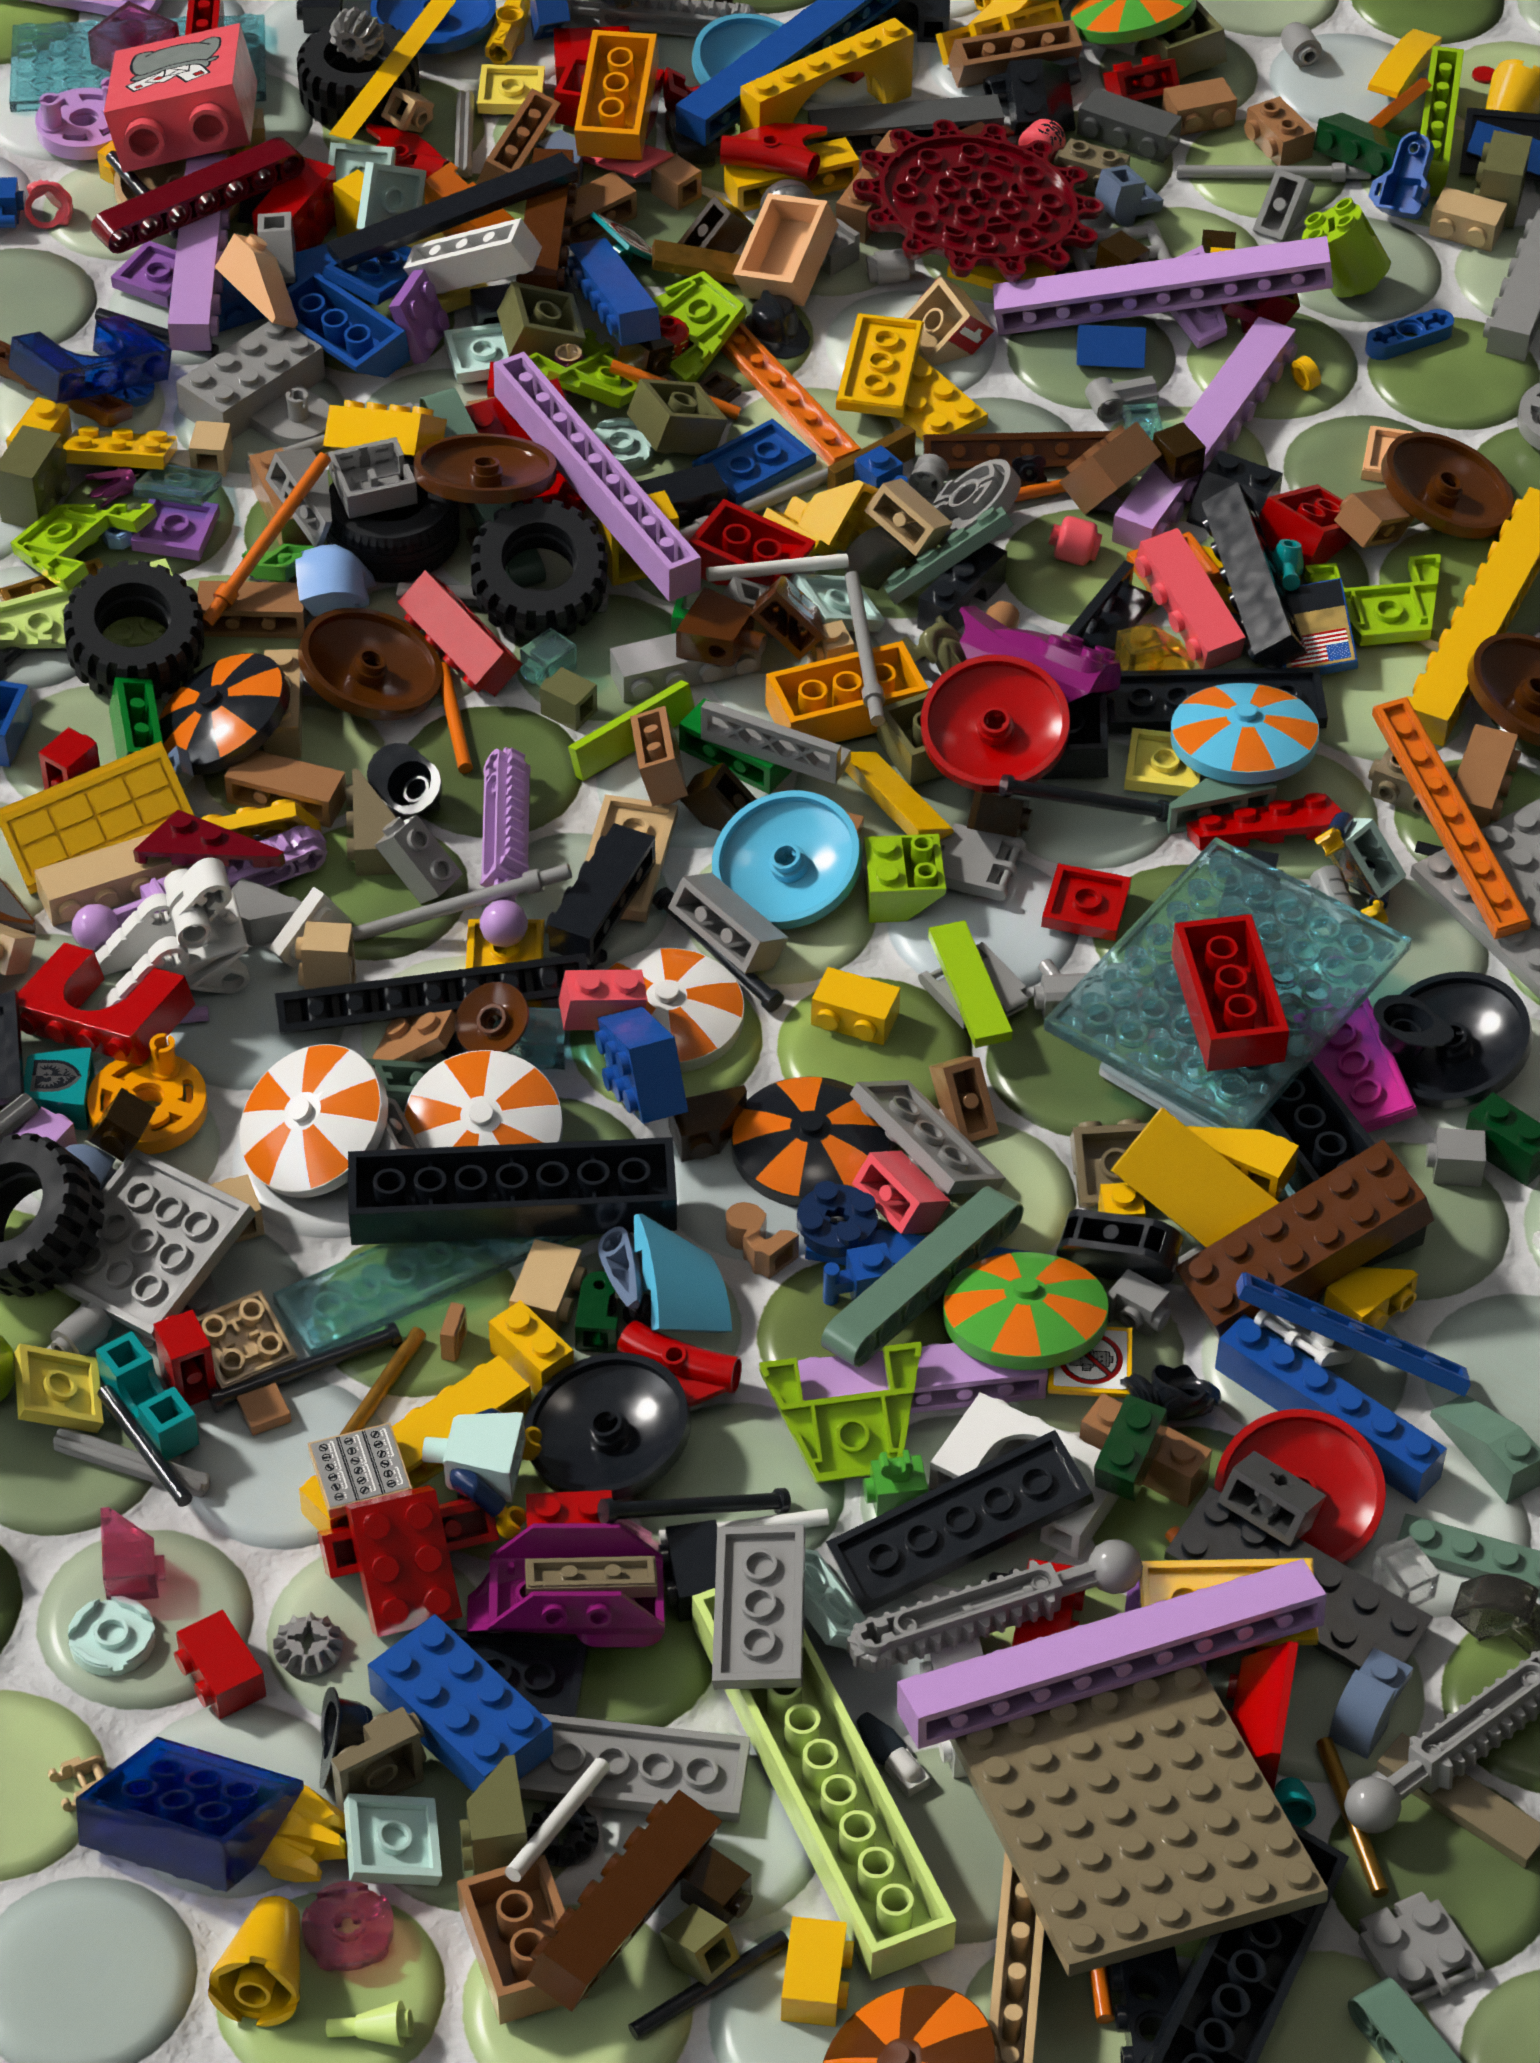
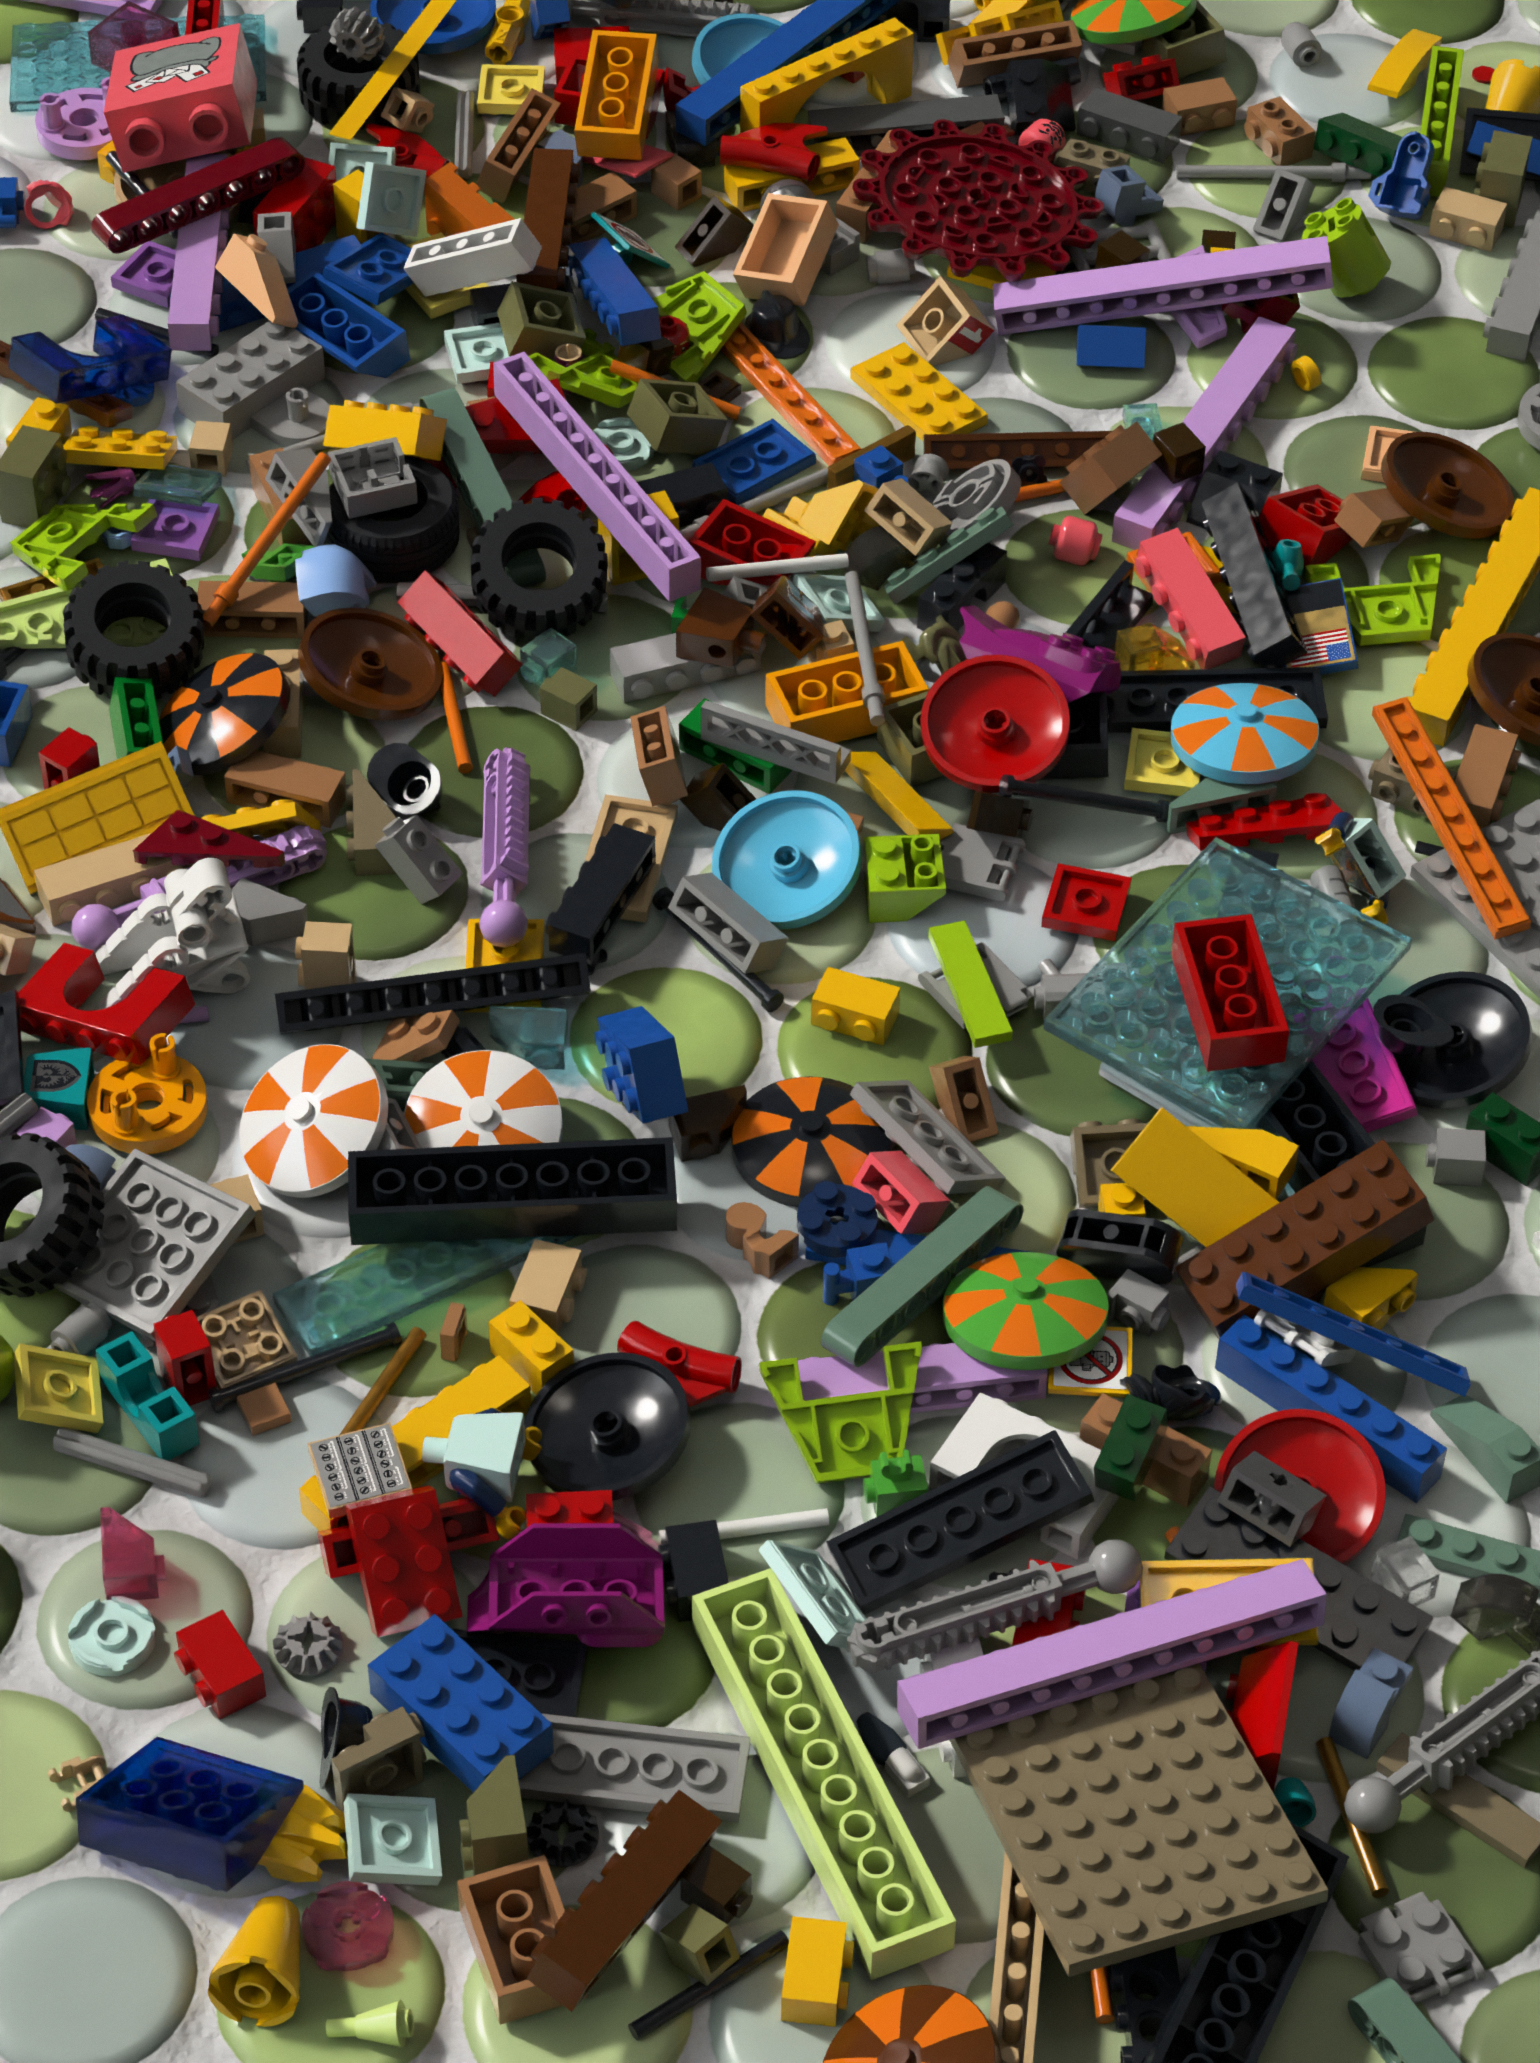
dark brown slope [86,1088,156,1162] -> none
black bar [97,1385,193,1507] -> none
white wing [268,887,351,969] -> none
black tile [326,152,579,270] -> none
light grey bar [353,863,572,942] -> none
medium lavender plate [388,269,450,364] -> none
reddish brown dish [414,433,557,504] -> none
reddish brown dish [455,982,529,1052] -> none
white bar [505,1758,610,1882] -> none
dark tan tile [525,1556,657,1598] -> none
coral brick [559,969,648,1031] -> none
lime tile [568,680,695,781] -> none
dark green leg [575,1271,618,1353] -> none
dish [592,948,744,1073] -> none
black bar [597,1488,791,1524] -> none
sand blue piece [598,1226,643,1309] -> none
black piece [623,1294,651,1327] -> none
medium azure slope [634,1214,732,1333] -> none
pearl gold tile [652,239,741,285] -> none
light grey plate [712,1524,806,1690] -> none
yellow tile [836,313,924,418] -> none
light grey piece [1085,376,1159,422] -> none
blue beam [1365,309,1454,360] -> none
orange tile [1368,77,1432,128] -> none

